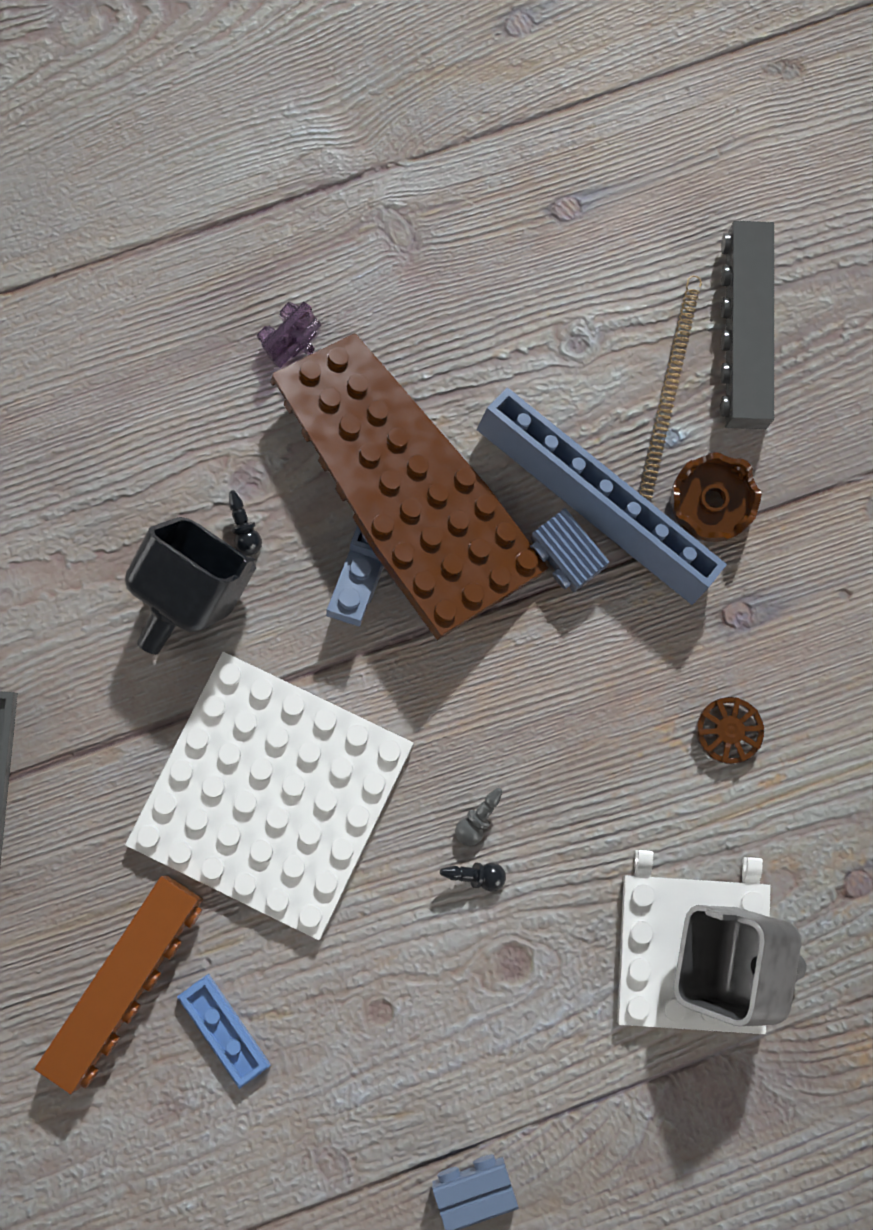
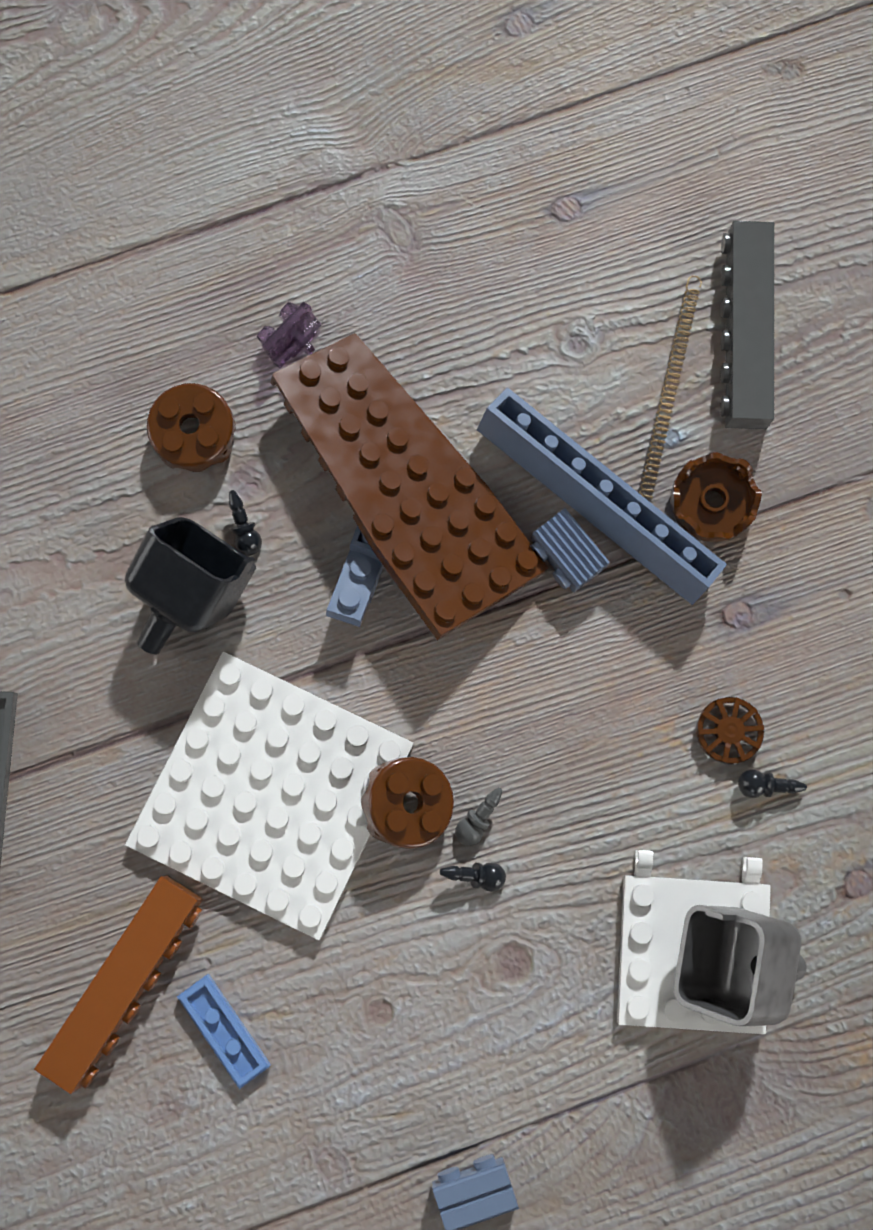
none -> reddish brown plate [147,383,236,472]
none -> reddish brown plate [361,757,454,849]
none -> black bar [738,769,807,798]

